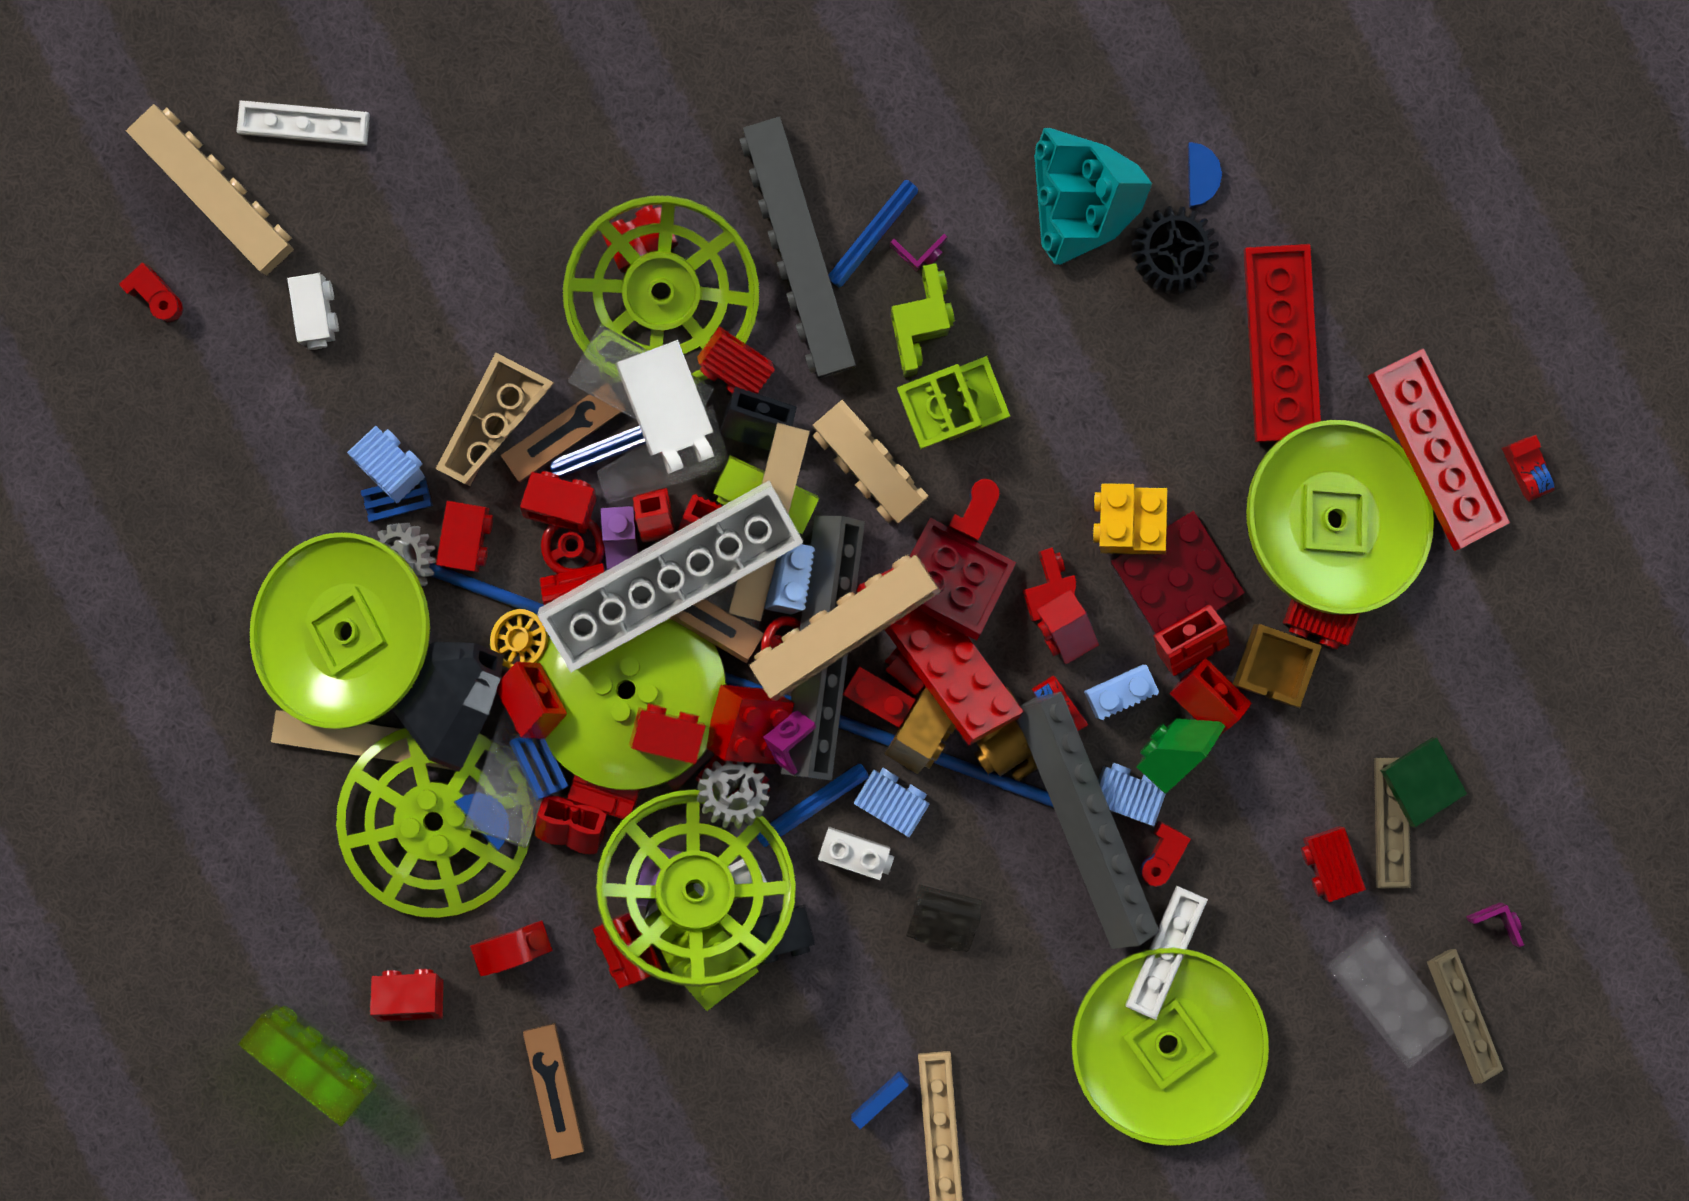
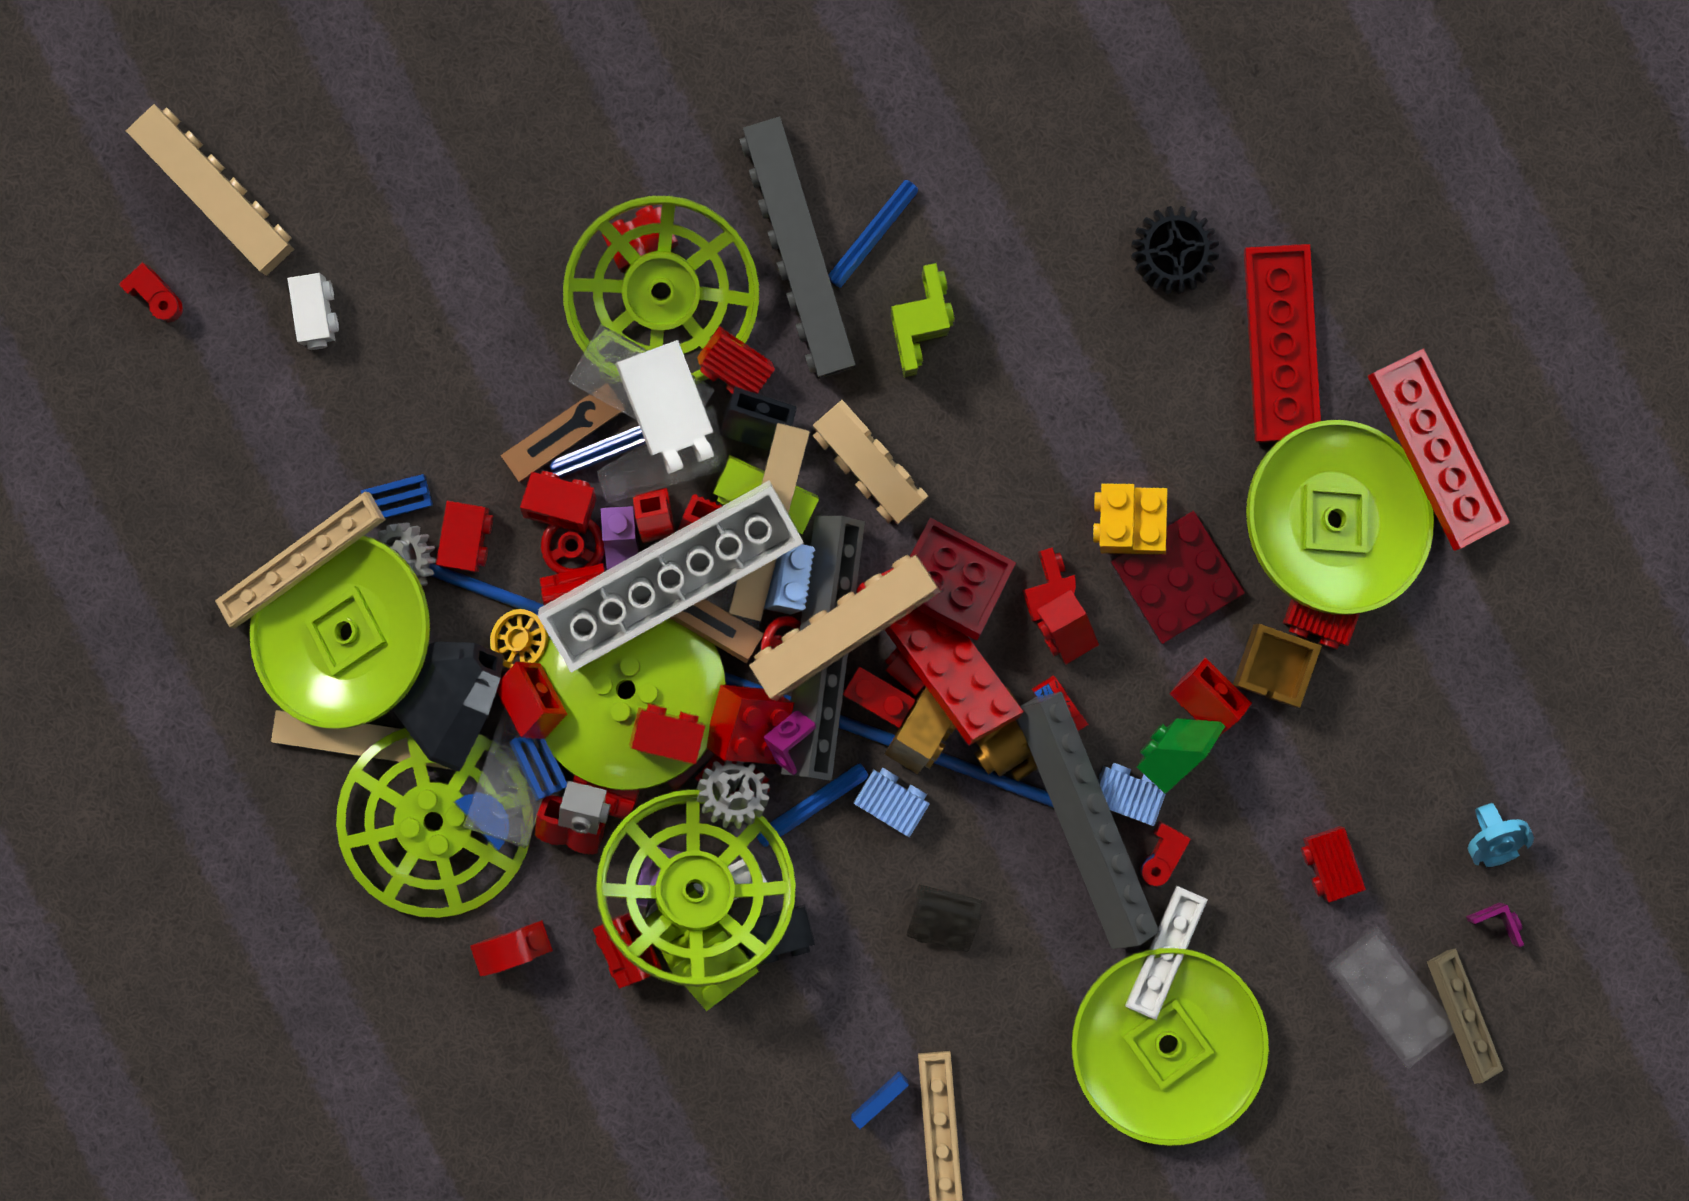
white tile [237,100,370,146] -> none
clear neon green brick [238,1005,378,1127] -> none
light blue brick [347,426,425,503] -> none
red brick [370,969,444,1022] -> none
tan wedge [436,353,554,486] -> none
medium nougat tile [523,1023,584,1159] -> none
white brick [818,827,894,880] -> none
magenta bracket [890,234,948,272] -> none
lime bracket [897,356,1010,450] -> none
red leg [948,479,1000,542] -> none
teal brick [1034,128,1152,265] -> none
light blue brick [1084,664,1159,720] -> none
red brick [1153,604,1230,676] -> none
blue tile [1188,142,1222,208] -> none
dark tan tile [1374,758,1411,888] -> none
dark green tile [1380,737,1467,827] -> none
red leg [1502,435,1555,501] -> none
none -> tan tile [215,492,385,628]
none -> light grey brick [558,781,611,835]
none -> medium azure tile [1467,803,1535,867]

